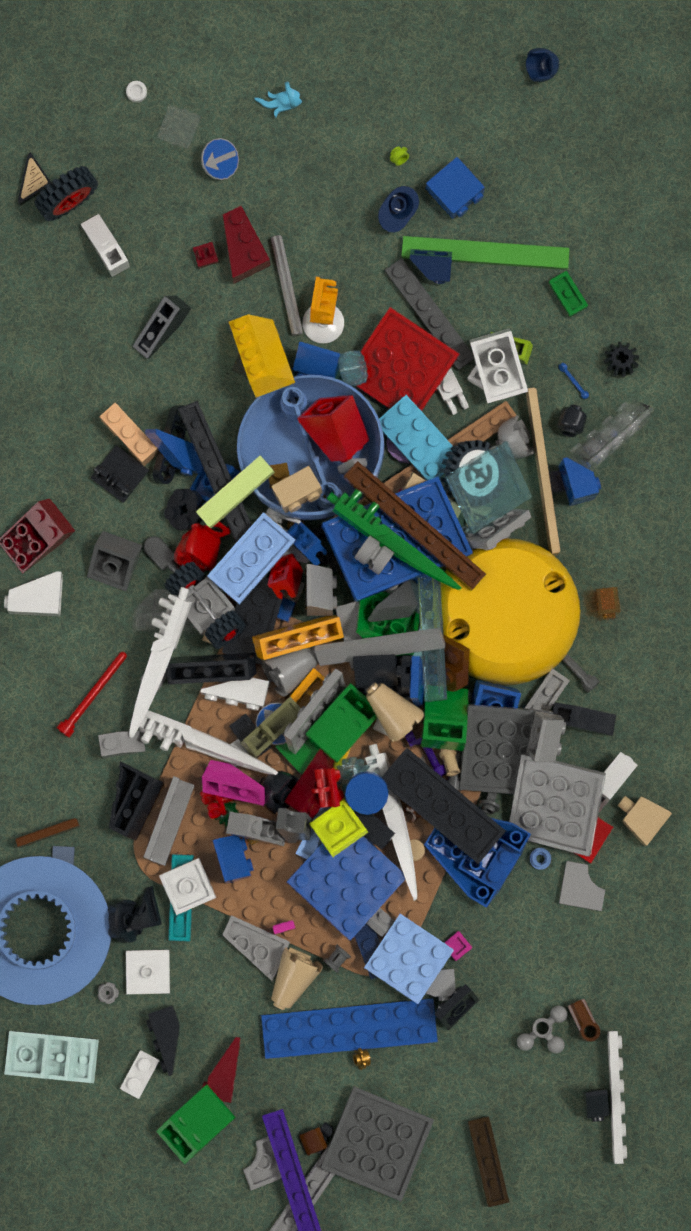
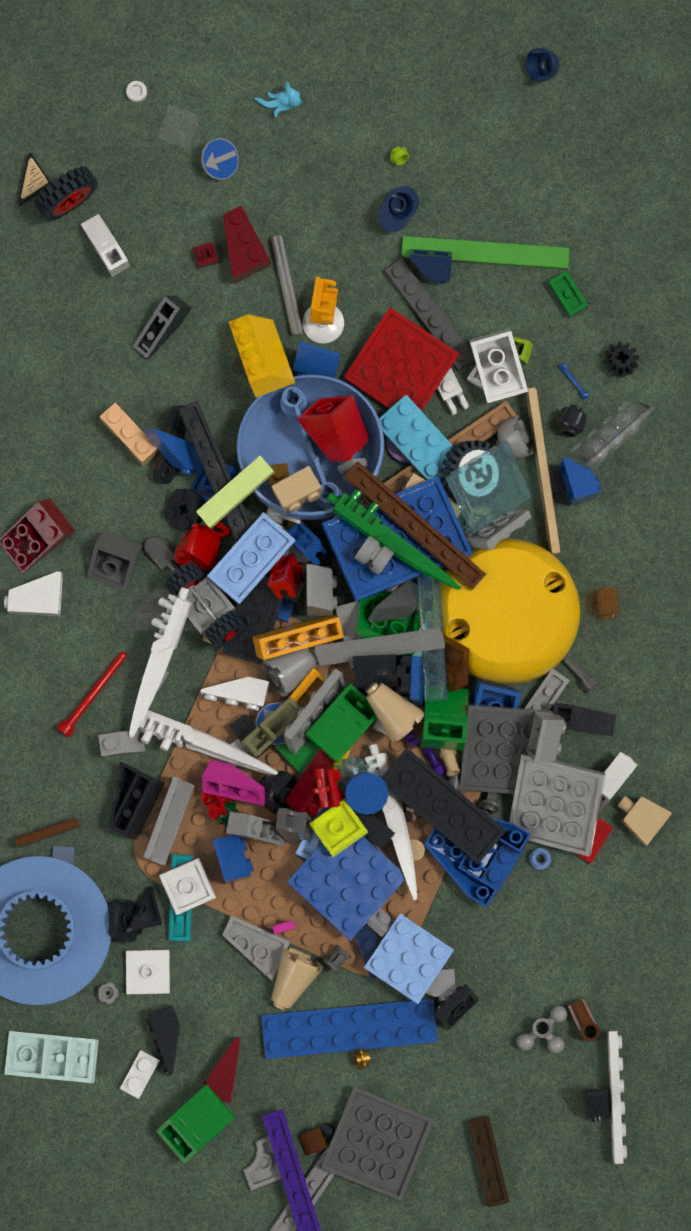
black hinge [91,445,149,503] -> none
black brick [166,653,257,684] -> none
clear light blue gear [338,350,368,386] -> none
blue brick [425,157,485,219] -> none
dark pink tile [445,931,472,961] -> none
light grey tile [559,861,605,911] -> none

